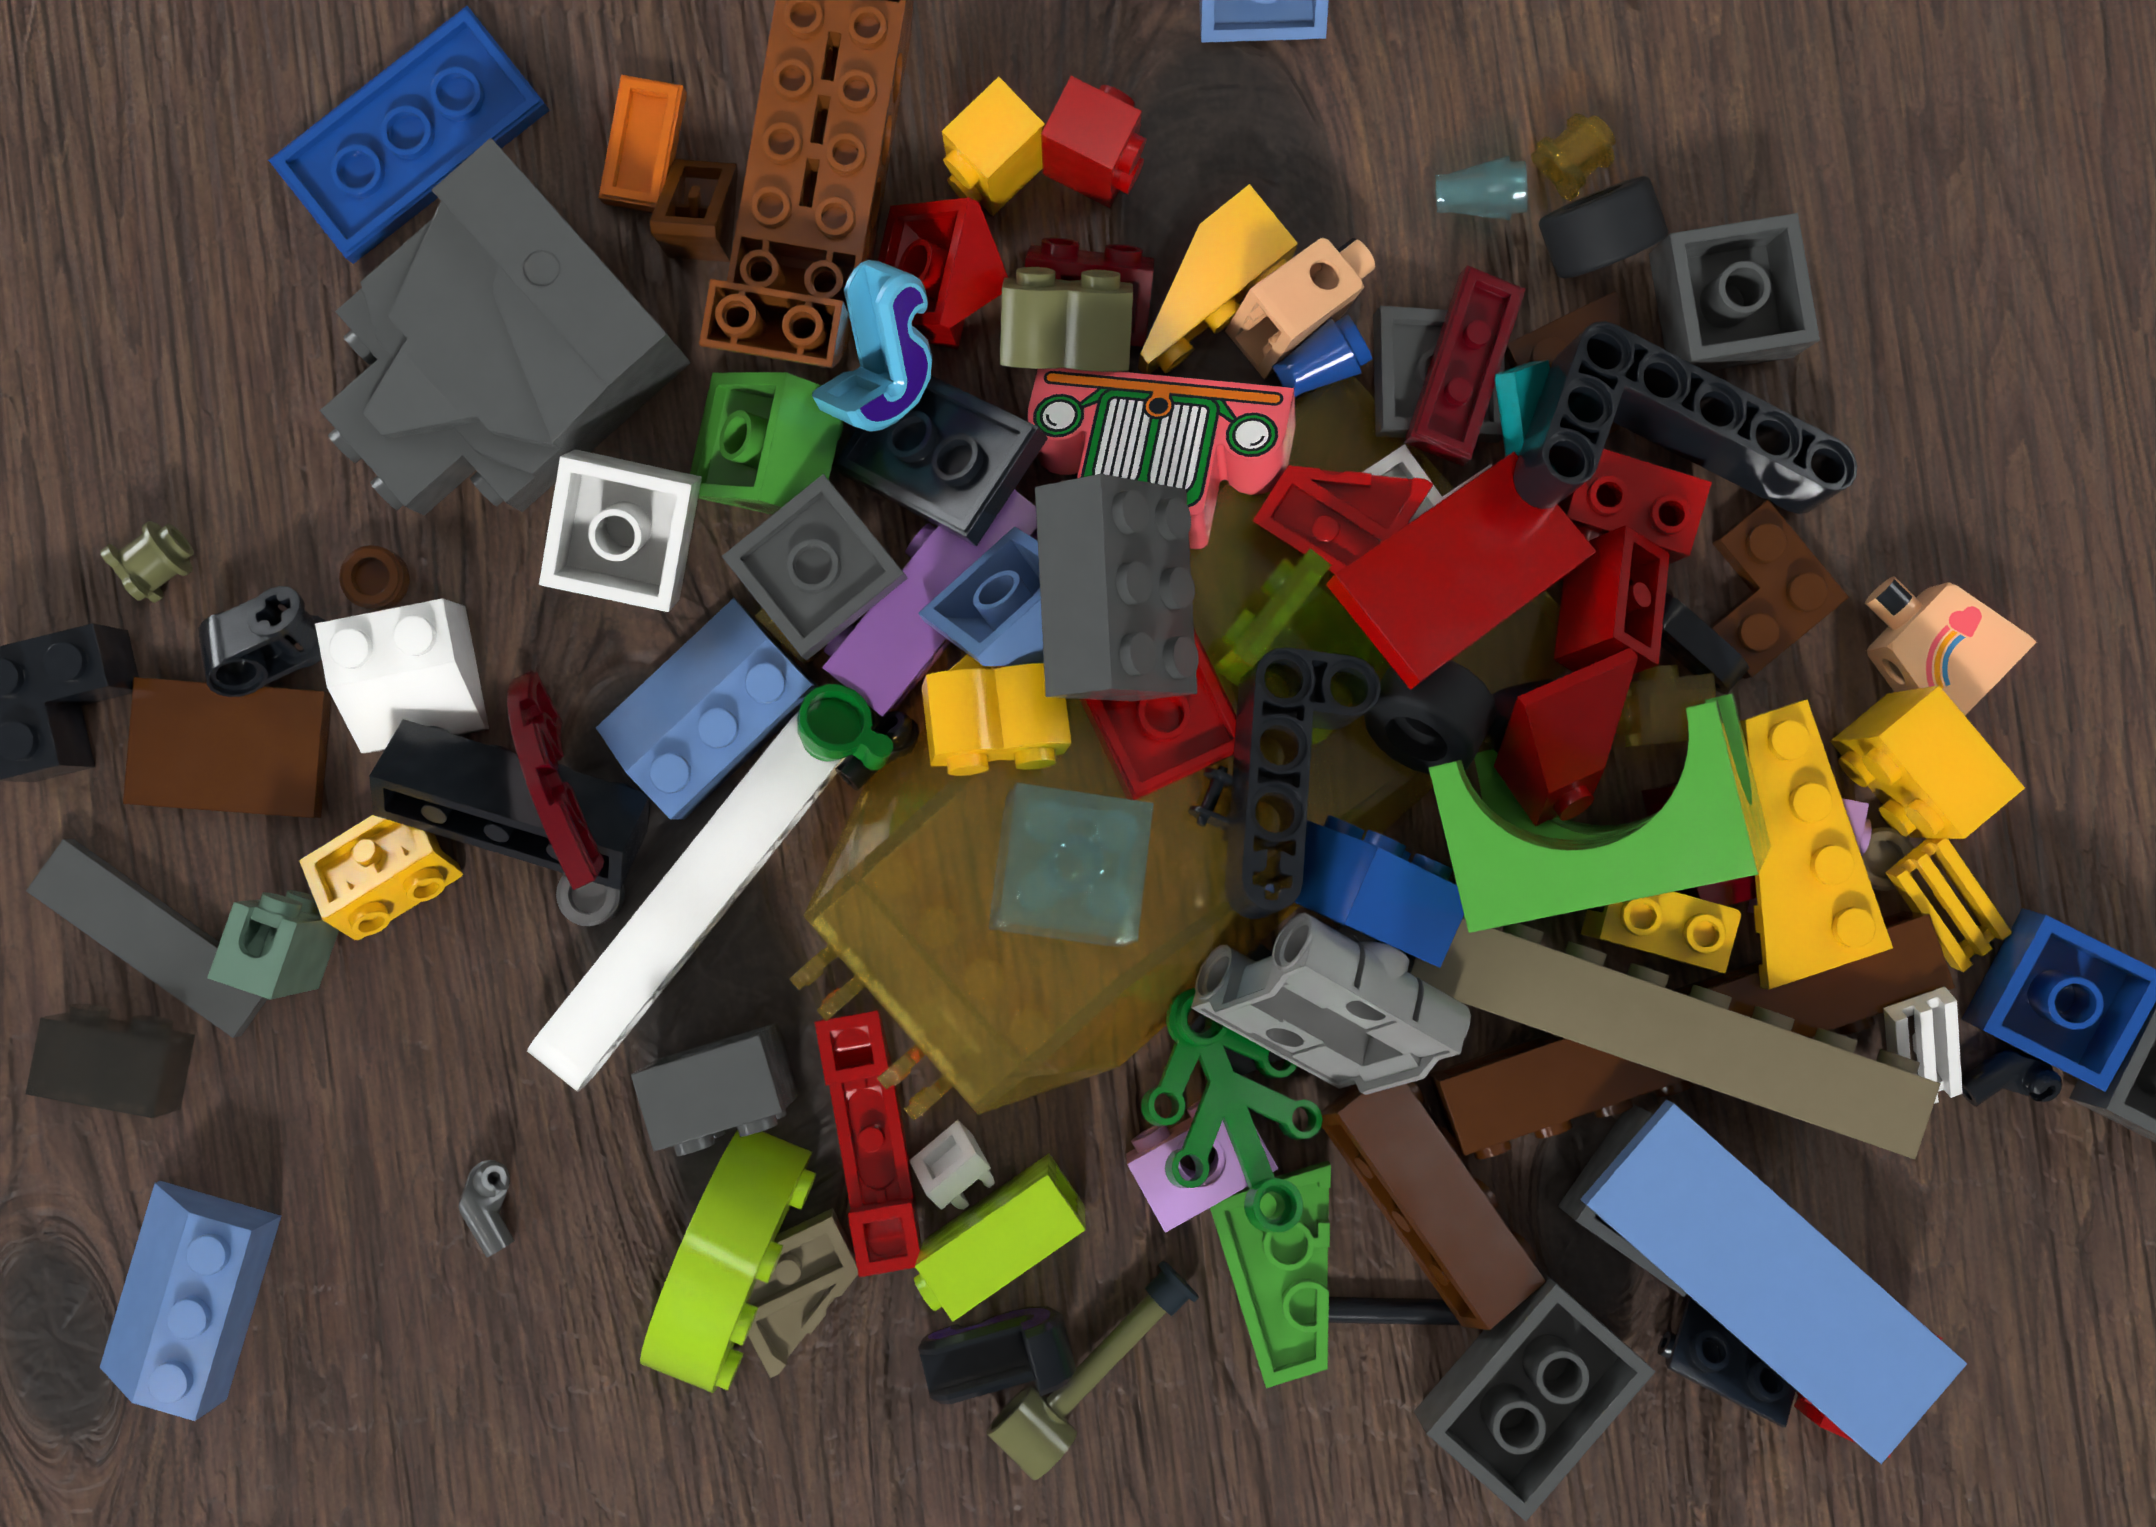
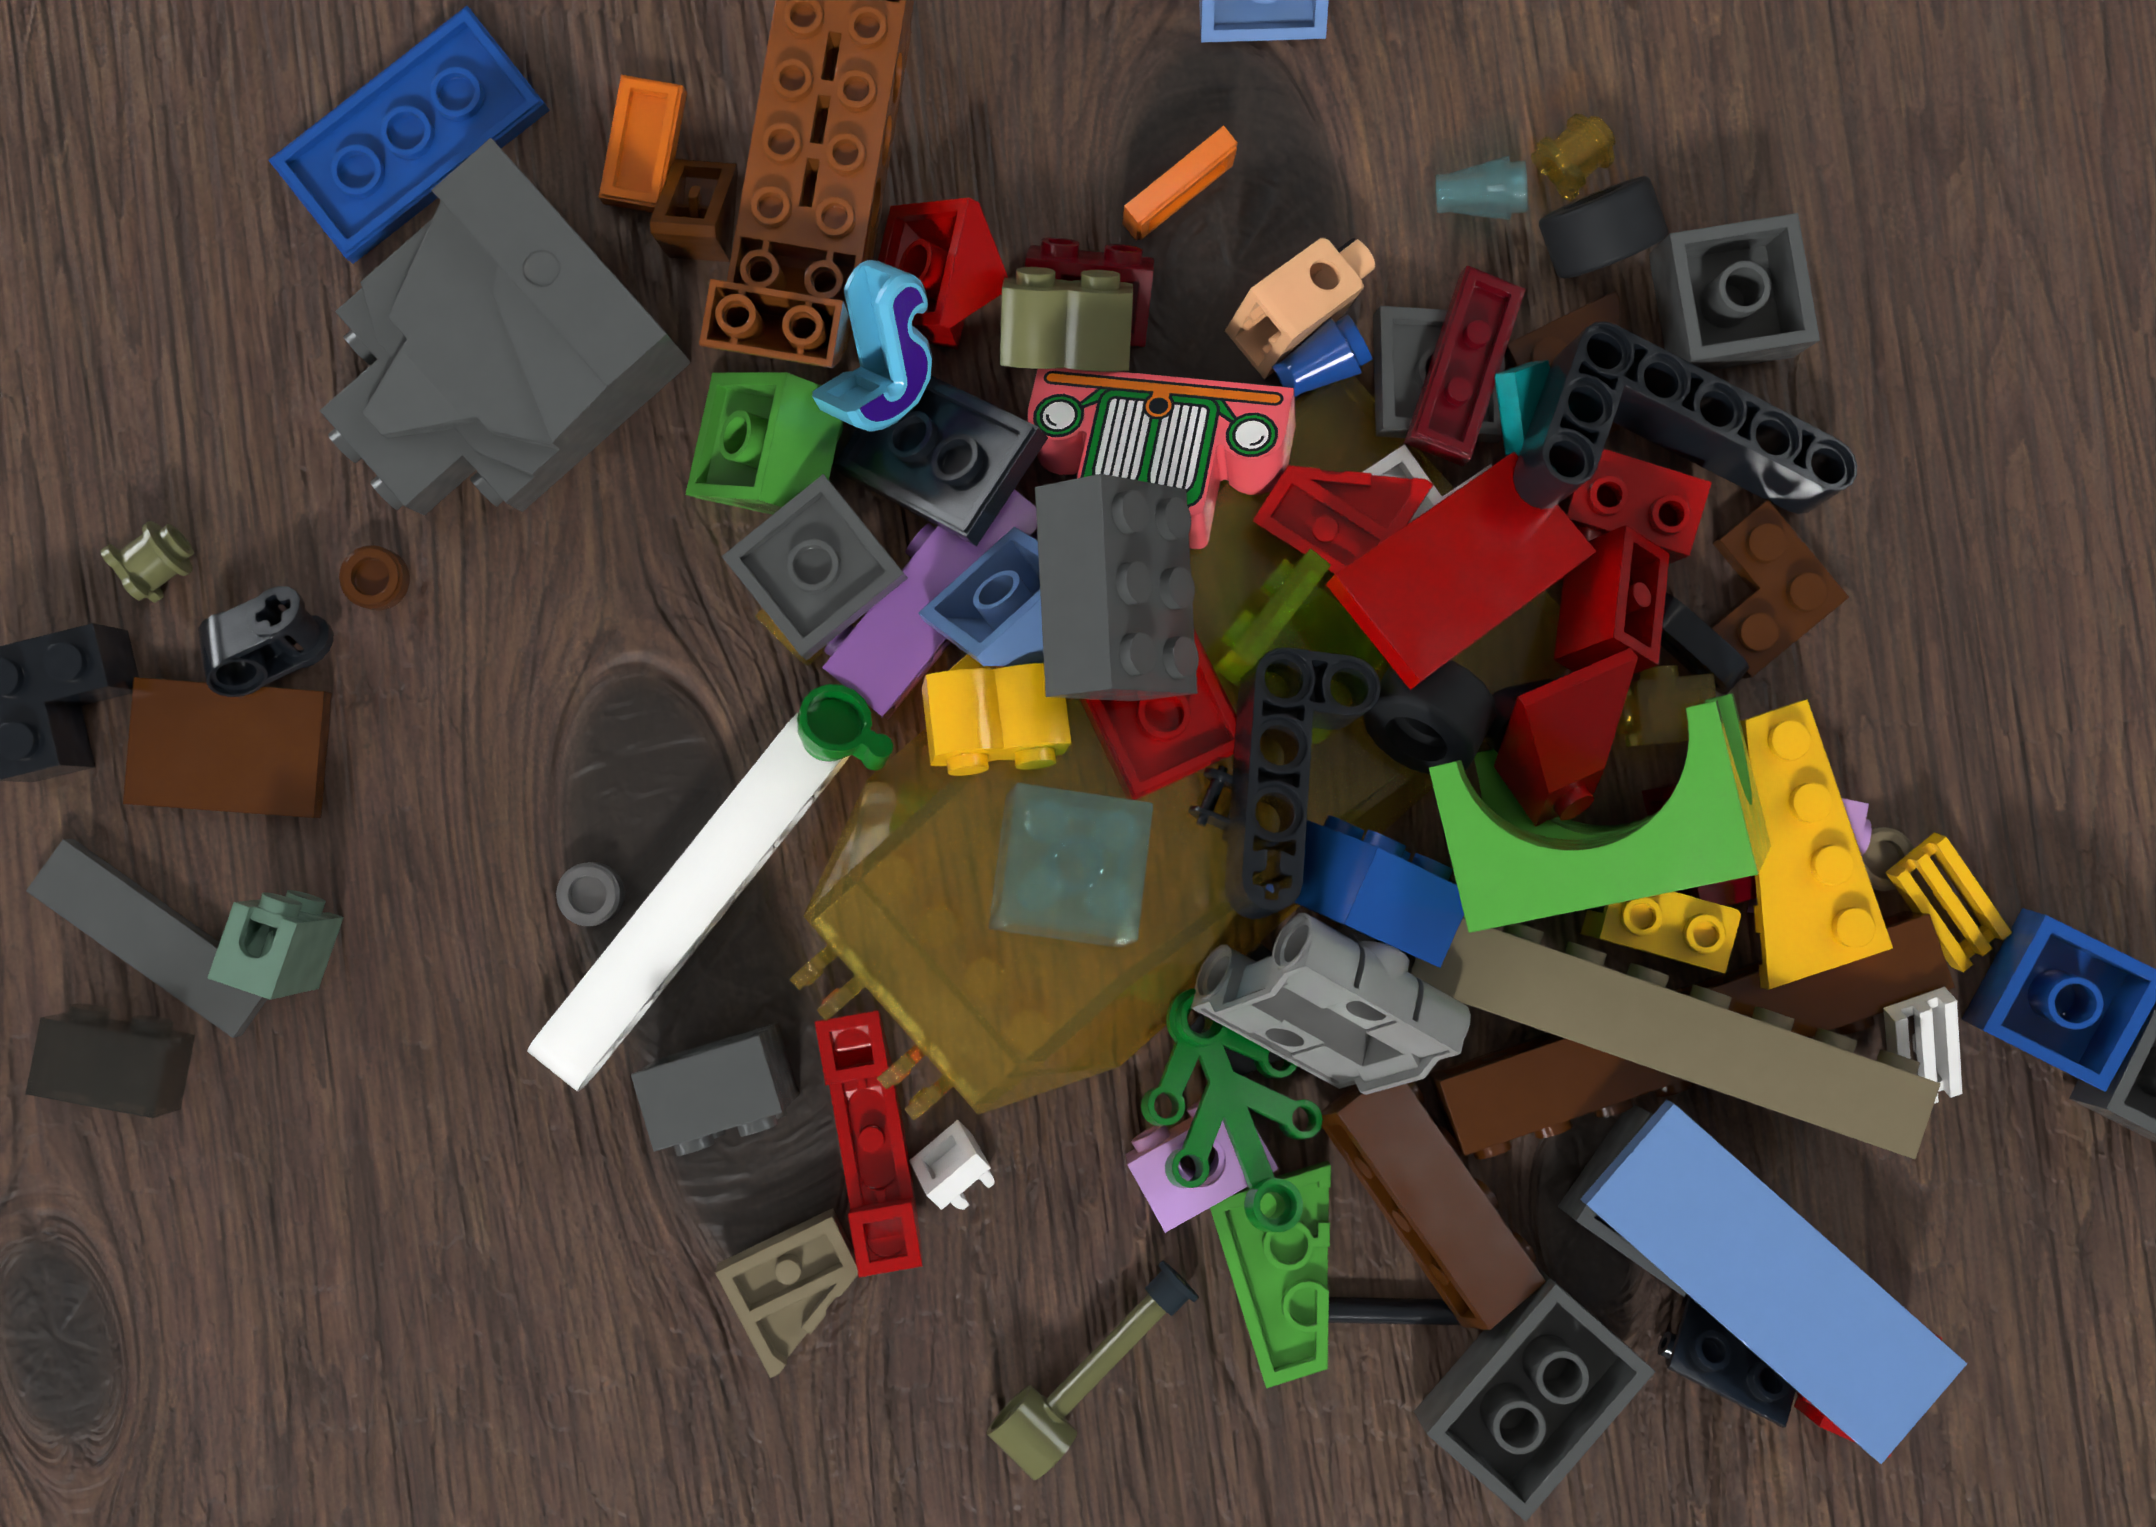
medium blue slope [100,1181,281,1421] -> none
yellow bracket [299,815,463,940] -> none
white slope [315,598,489,754] -> none
black brick [369,719,650,890] -> none
dark grey arm [458,1160,515,1258] -> none
dark red tile [507,670,605,890] -> none
white brick [539,449,702,612] -> none
medium blue slope [596,598,819,819] -> none
lime brick [640,1130,816,1393] -> none
black arm [835,711,919,791] -> none
lime brick [914,1153,1086,1322] -> none
black animal [918,1306,1076,1404] -> none
yellow brick [942,77,1045,217] -> none
red brick [1041,76,1147,208] -> none
yellow slope [1138,184,1298,374] -> none
yellow brick [1830,685,2025,839] -> none
light nougat torso [1865,576,2037,716] -> none
black arm [1962,1049,2062,1107] -> none
none -> orange tile [1123,125,1238,241]

